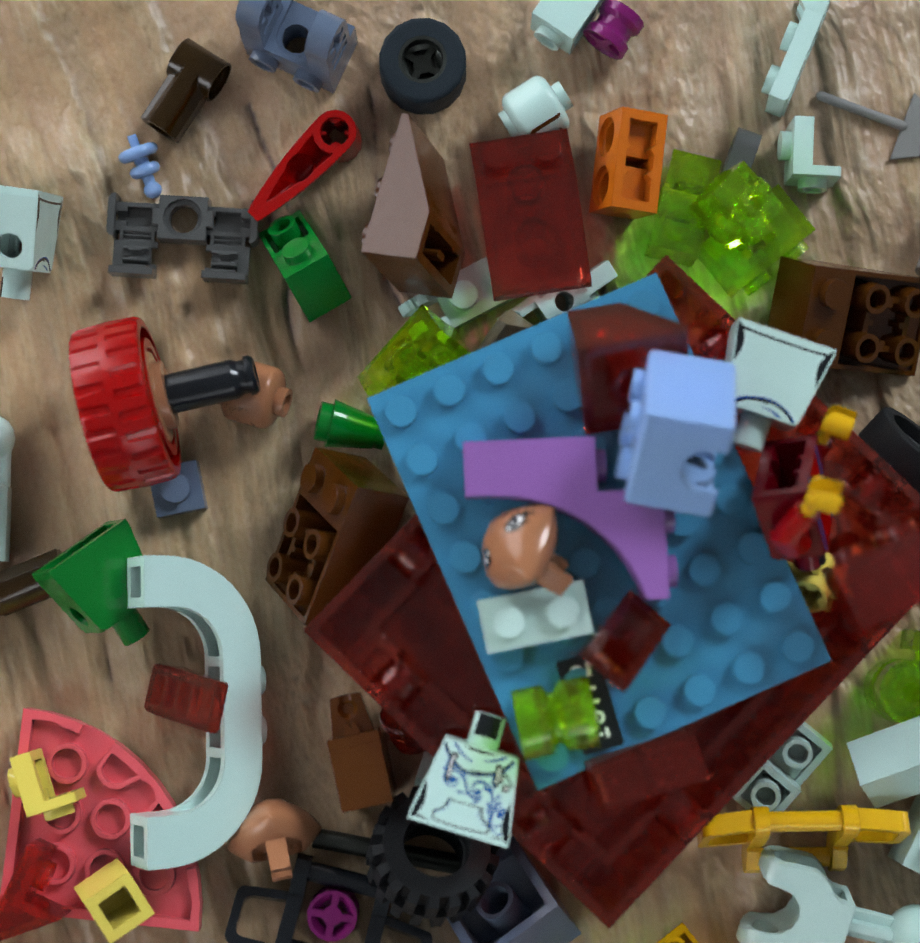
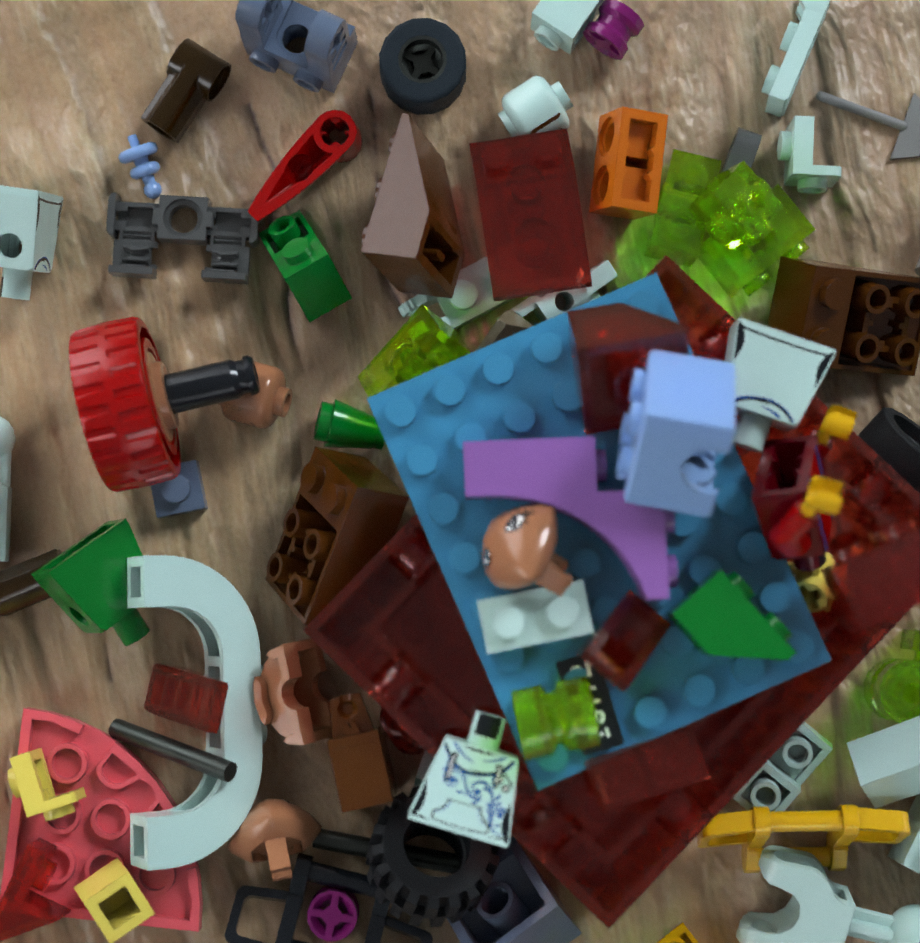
none -> pearl dark grey bar [109,718,237,782]
none -> nougat cylinder [253,637,332,745]
none -> green slope [666,570,796,660]

